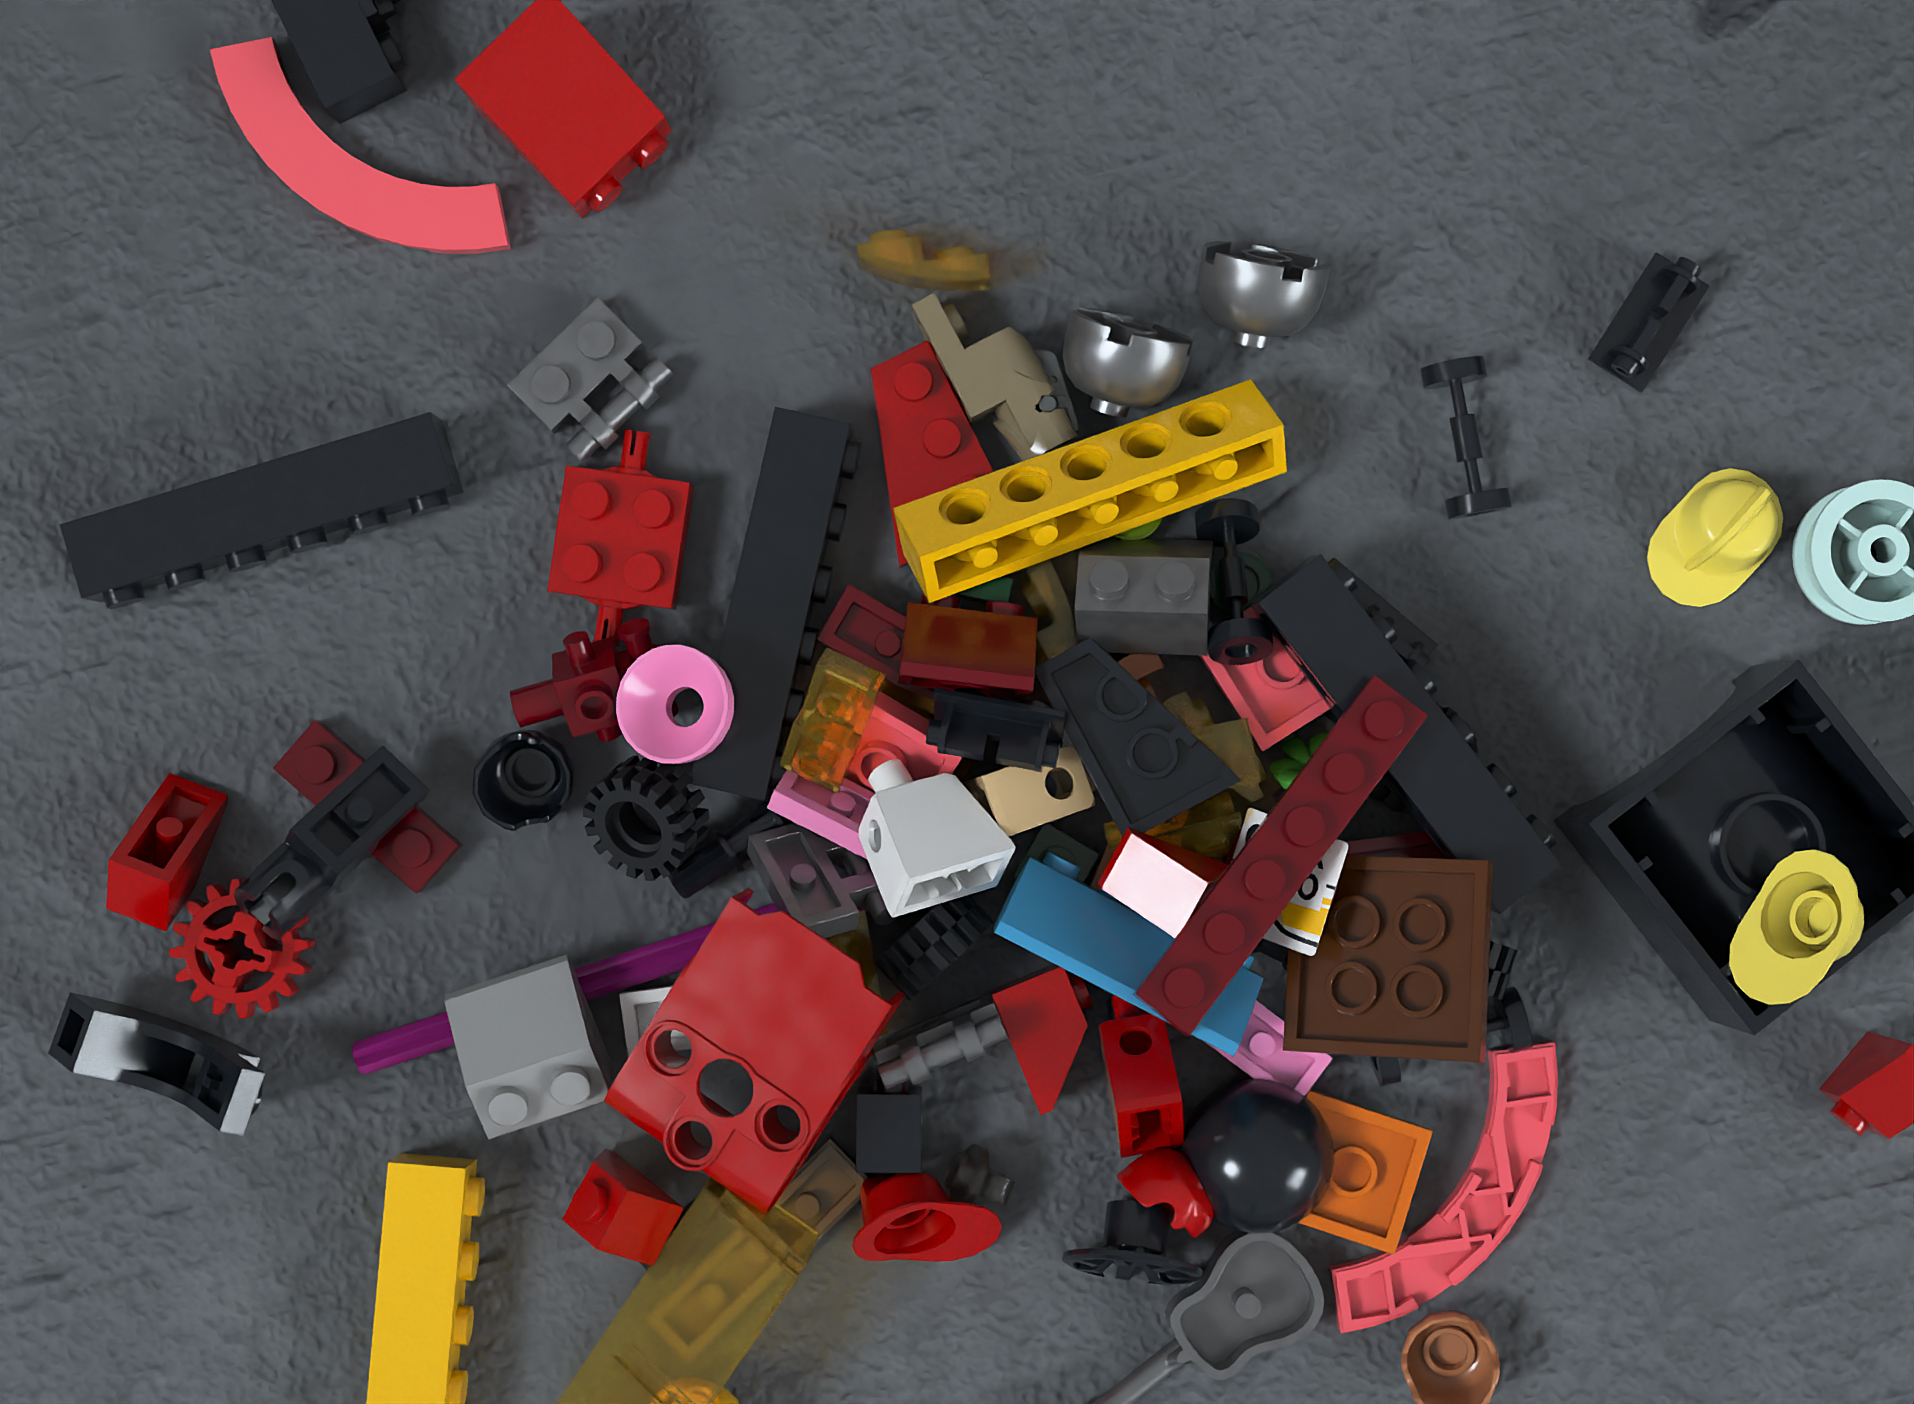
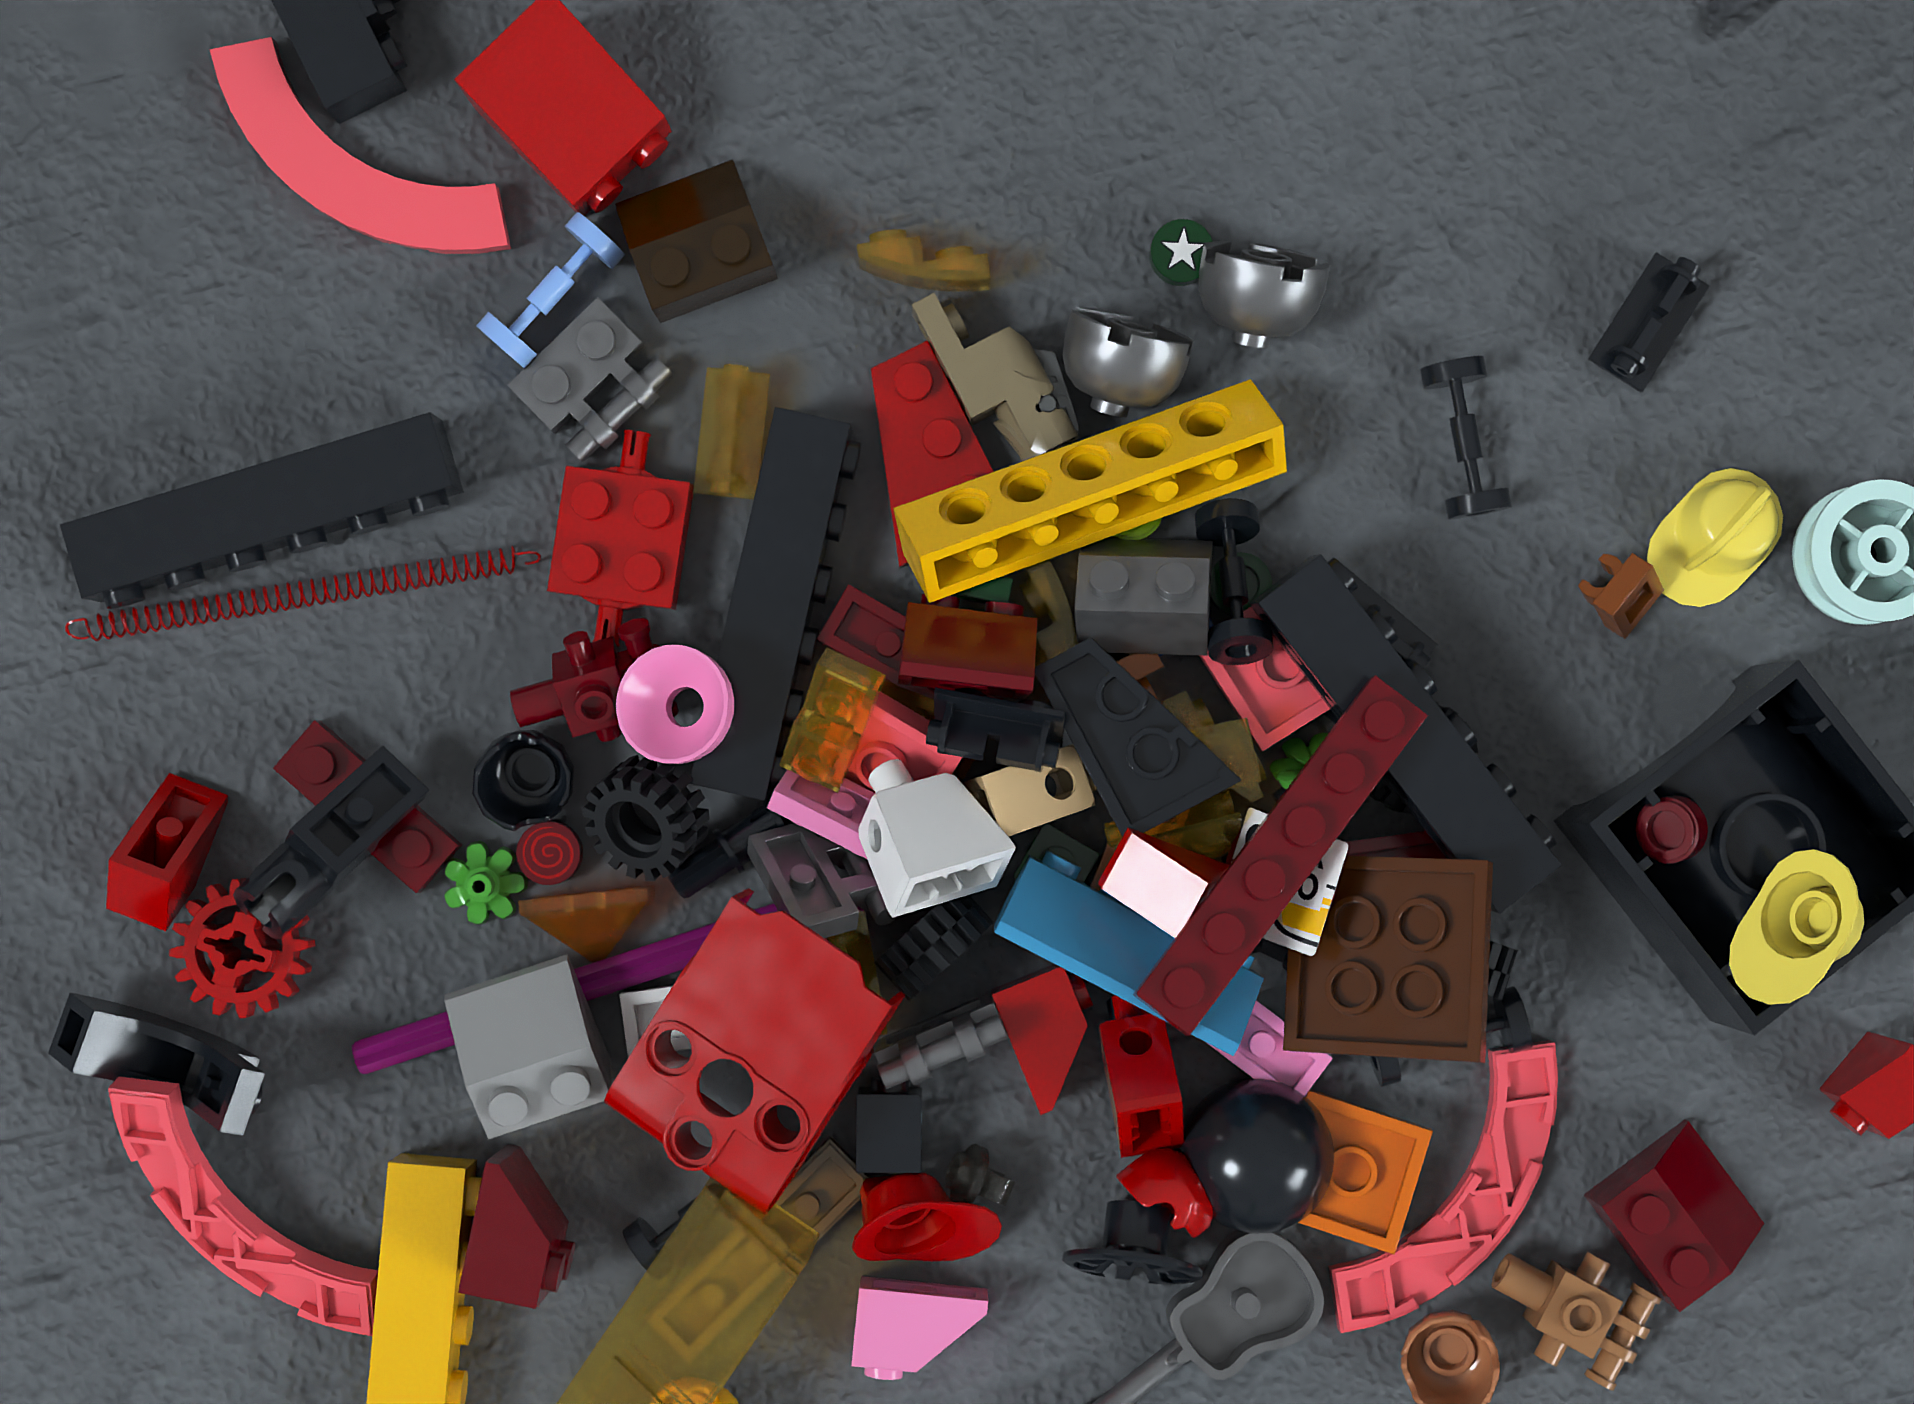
red slope [562,1148,684,1266] -> none
none -> red piece [65,546,541,641]
none -> coral tile [108,1077,378,1336]
none -> bright green plant [444,841,528,925]
none -> dark red slope [458,1144,575,1309]
none -> light blue wheel [476,212,625,369]
none -> dark red tile [516,821,583,885]
none -> clear orange slope [518,885,655,963]
none -> dark brown slope [615,159,778,323]
none -> clear yellow hinge [693,364,770,500]
none -> bright pink slope [851,1276,988,1380]
none -> dark green tile [1149,219,1213,286]
none -> medium nougat piece [1491,1251,1662,1391]
none -> dark orange tile [1578,553,1664,639]
none -> dark red slope [1584,1119,1765,1312]
none -> dark red tile [1636,795,1708,863]

